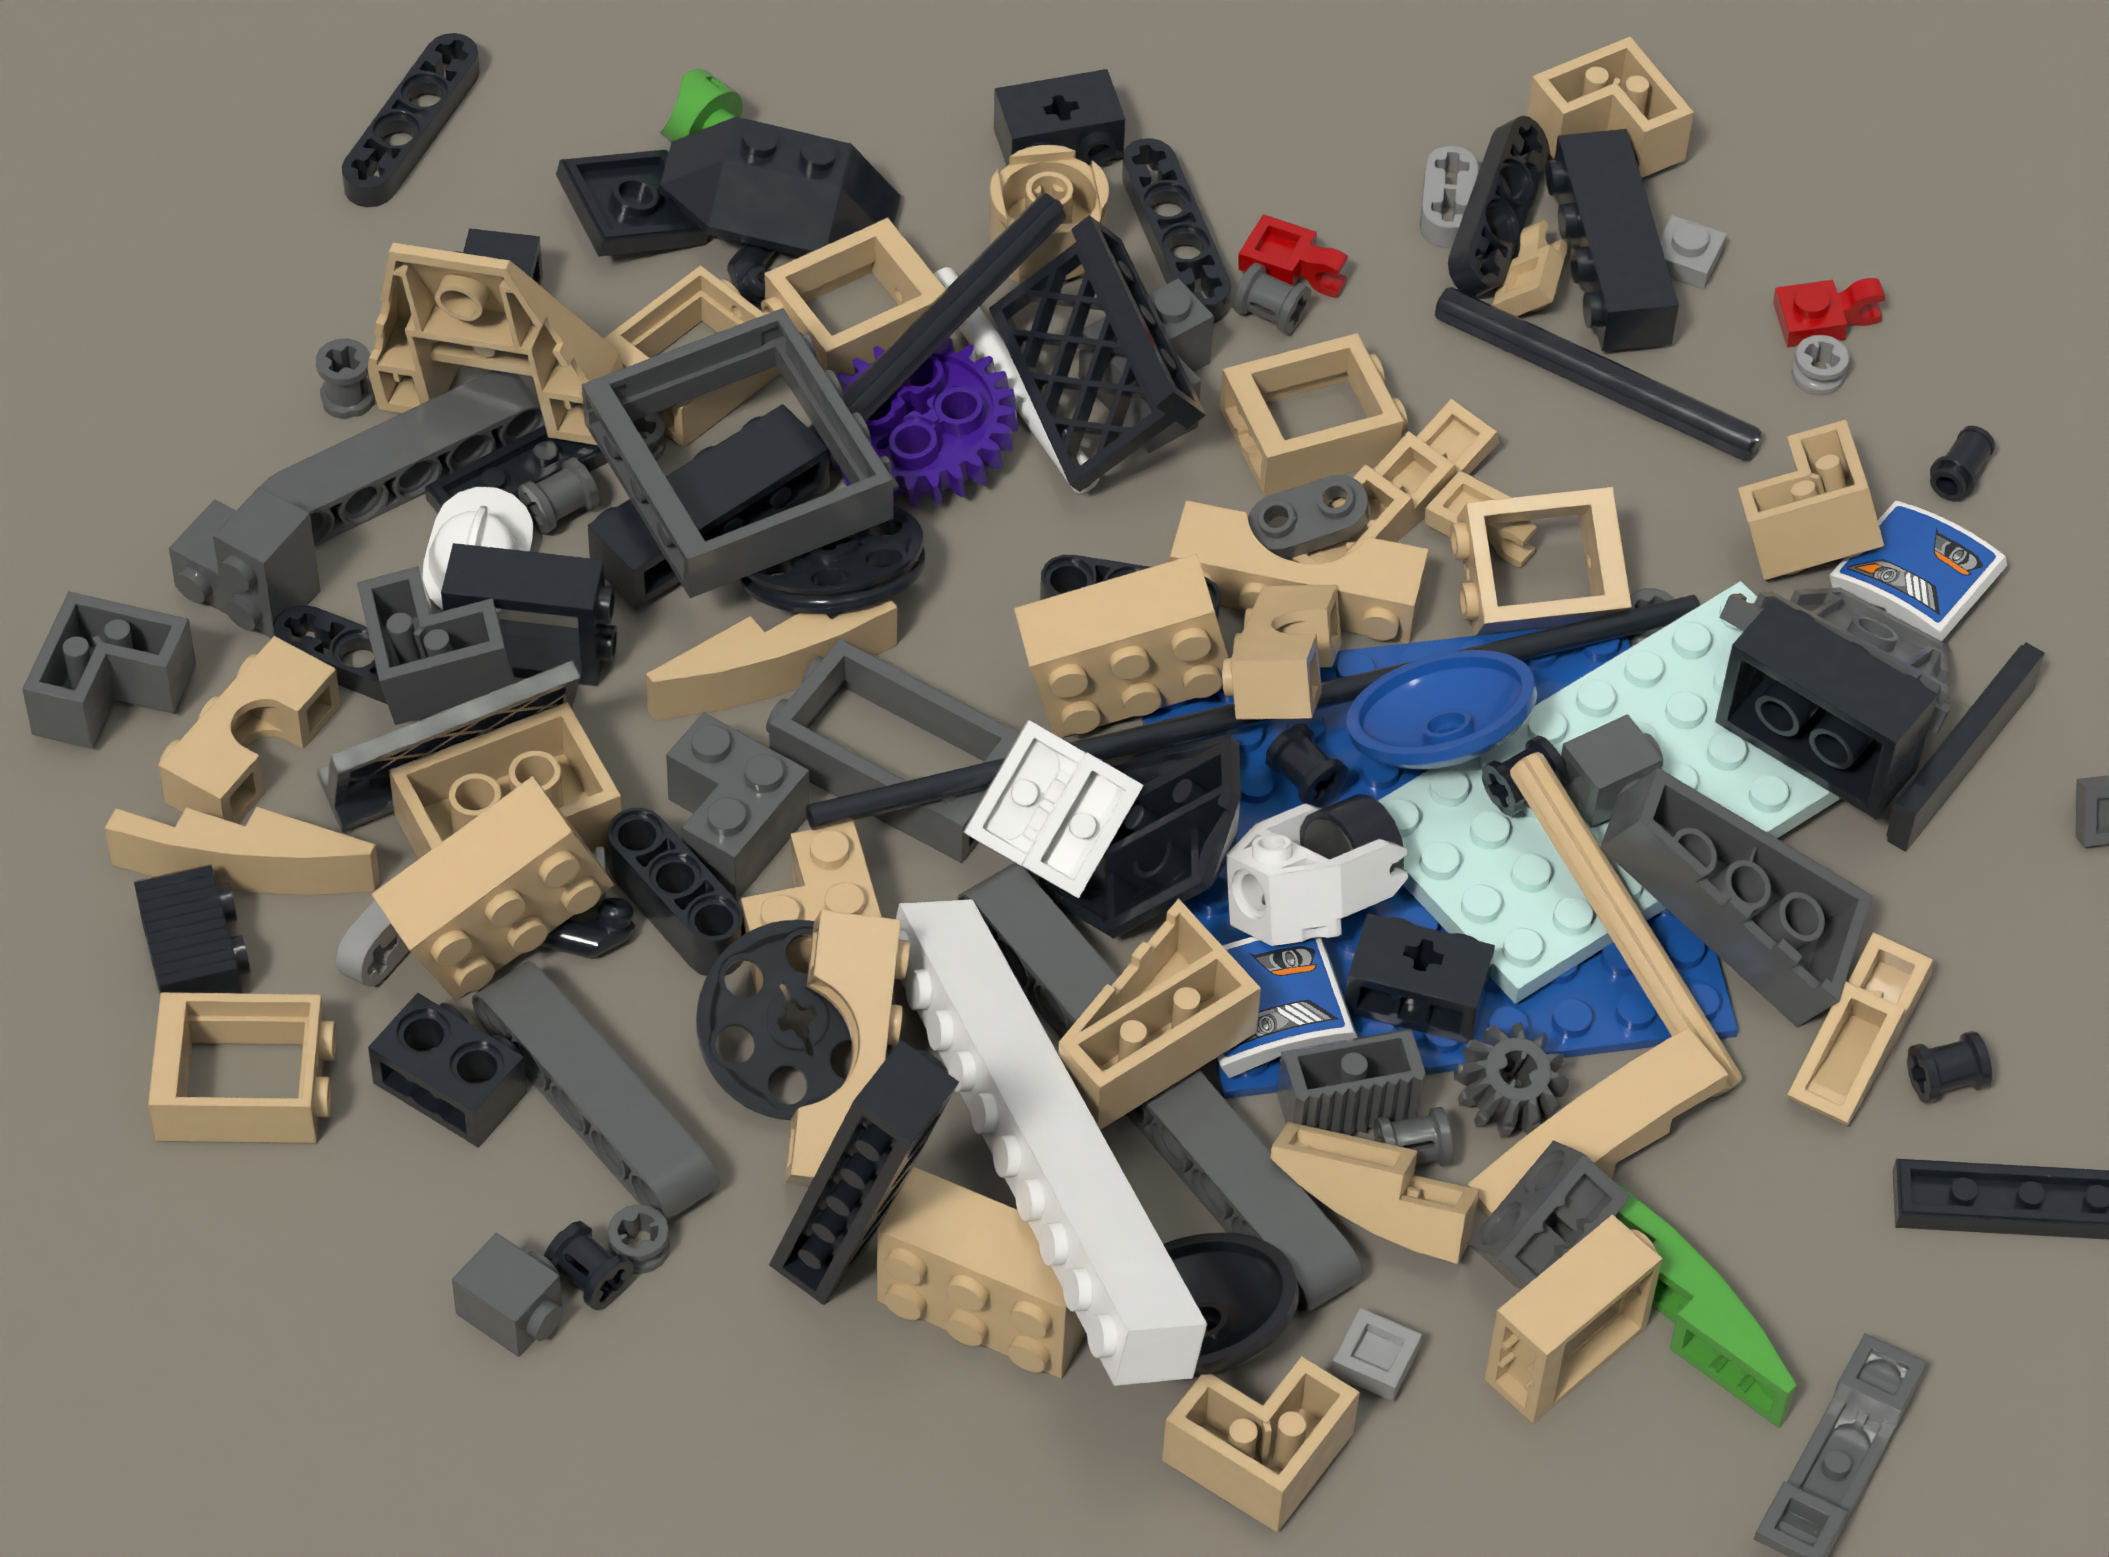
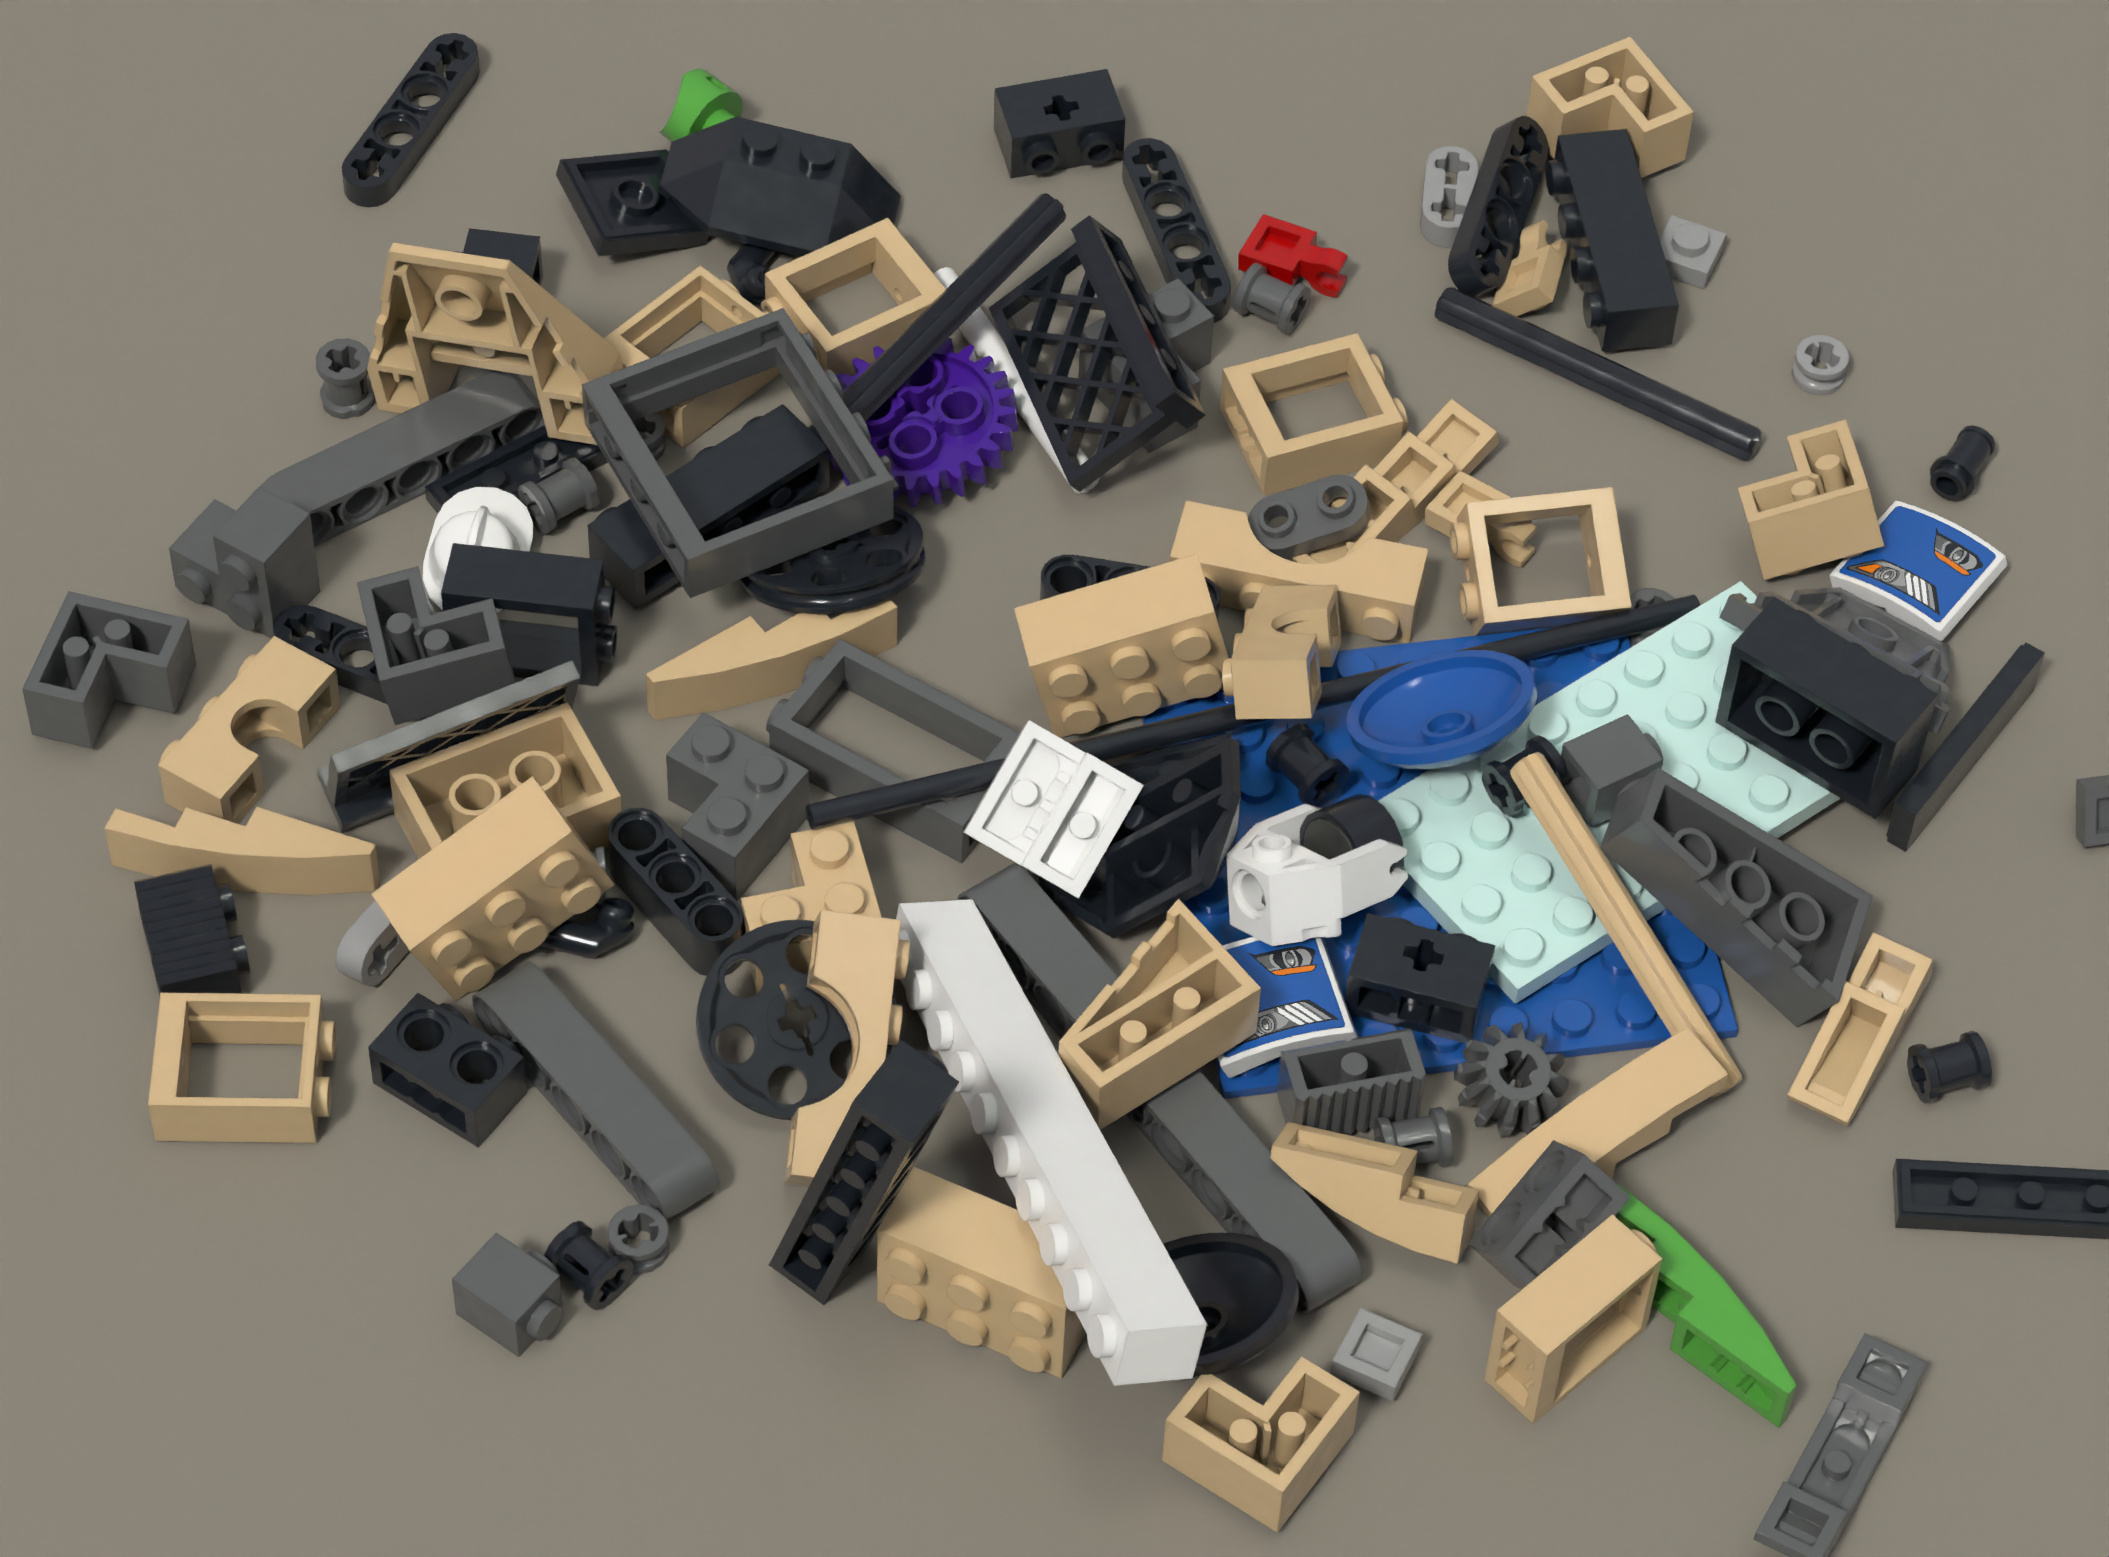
tan brick [989,145,1109,283] -> none
red plate [1773,278,1885,348] -> none

